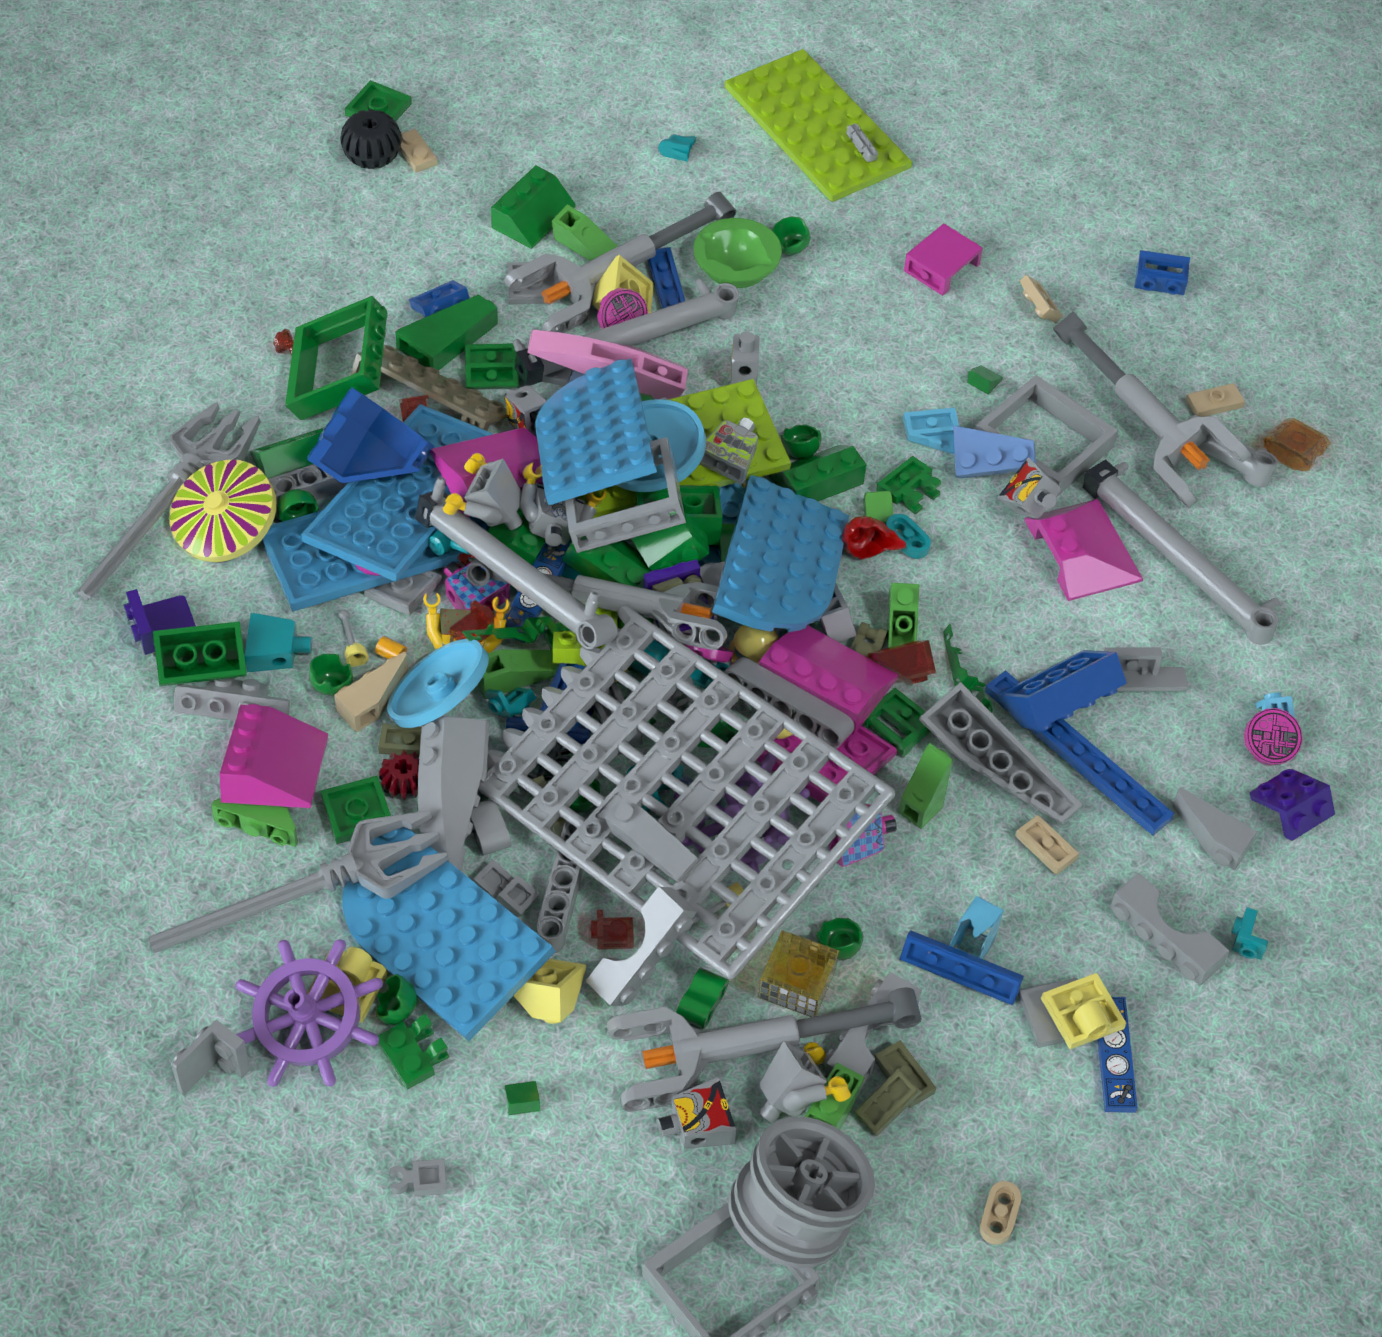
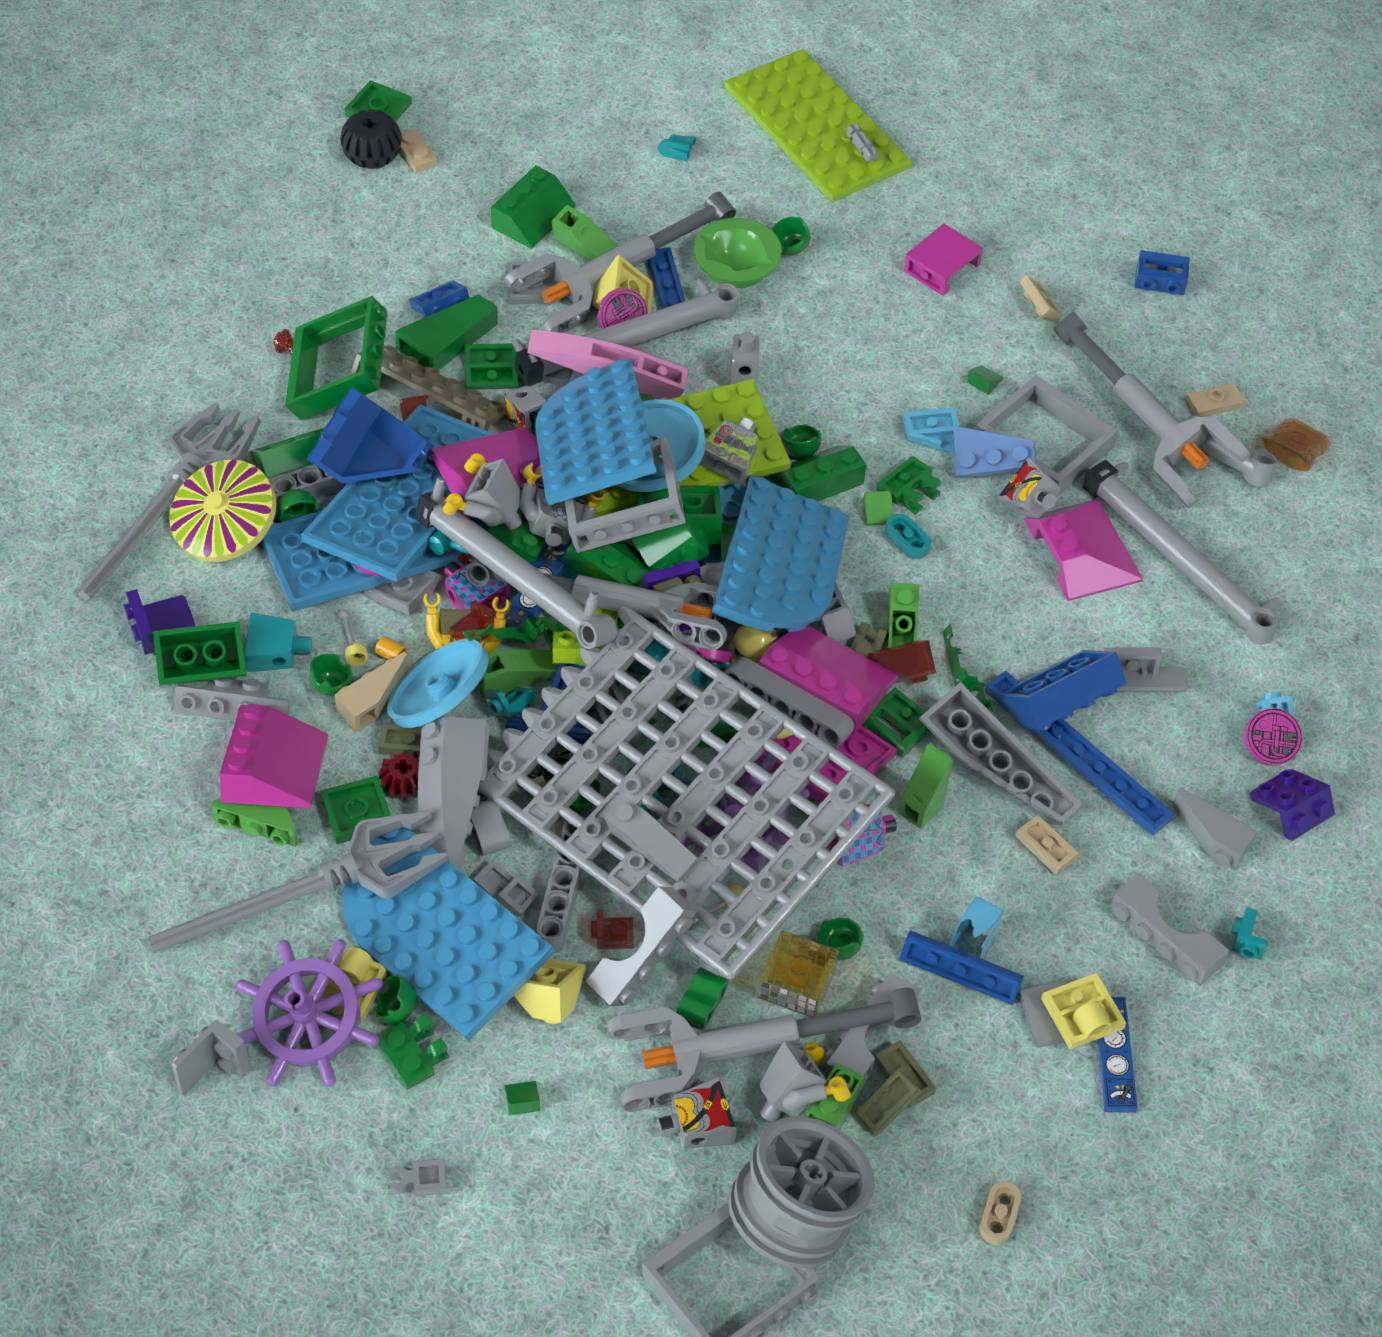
red hair [842,516,906,560] -> none

